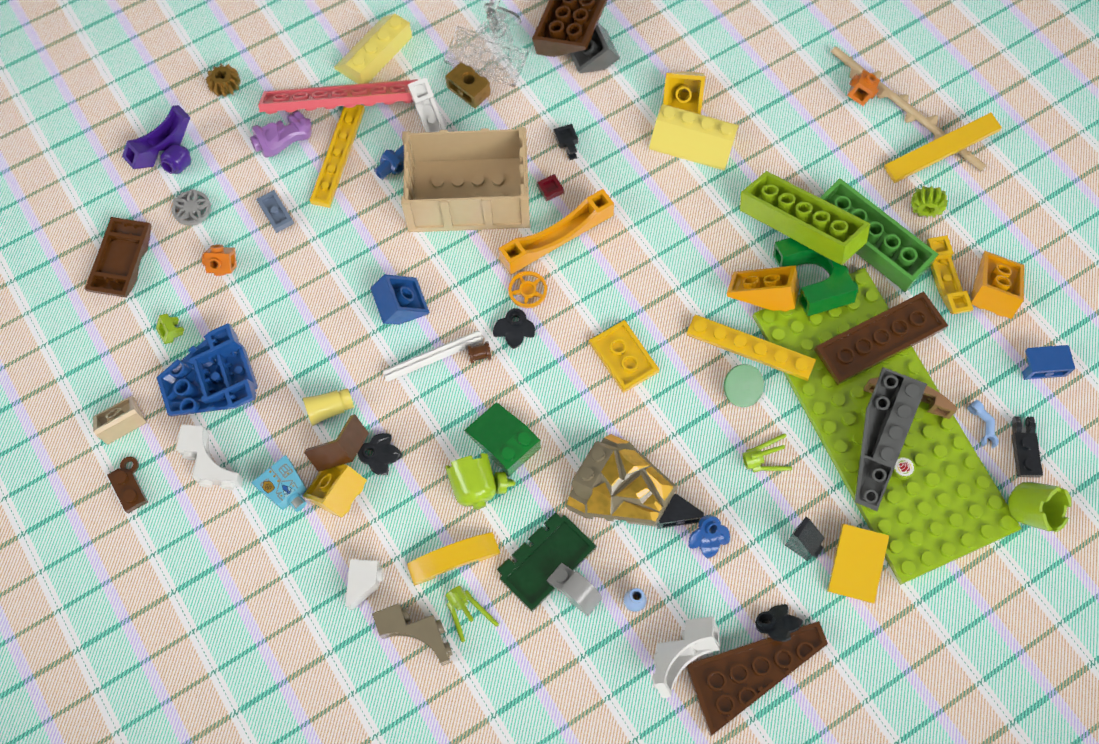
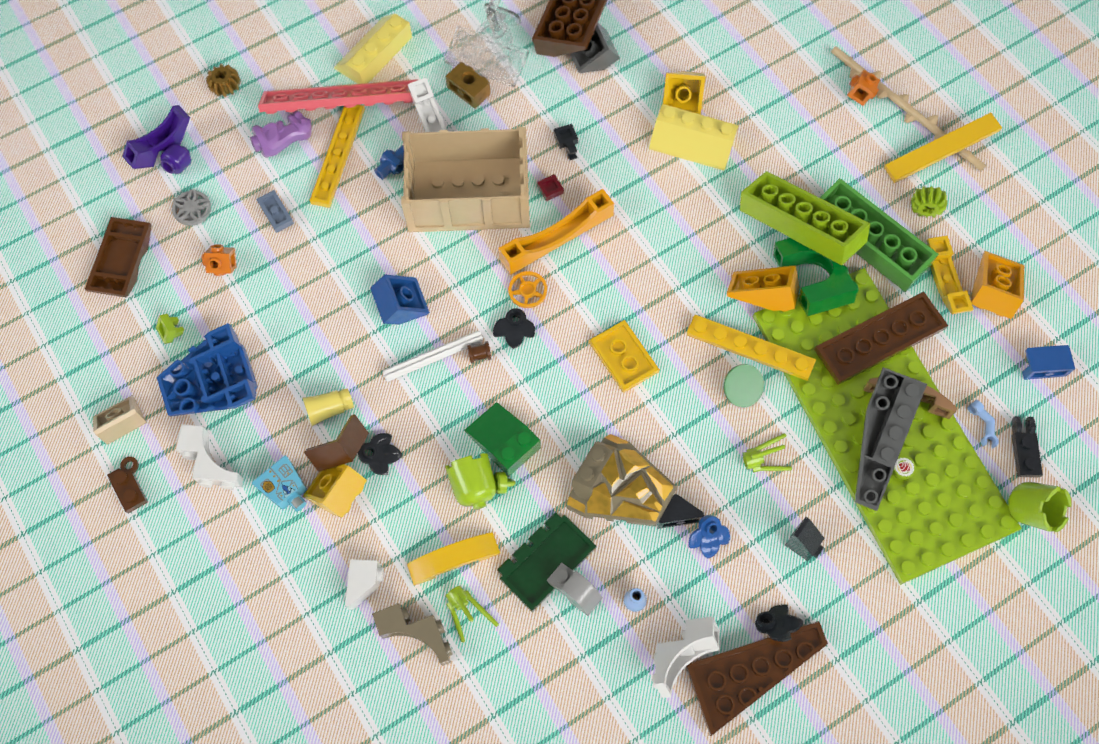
yellow tile [827,524,889,604] -> none

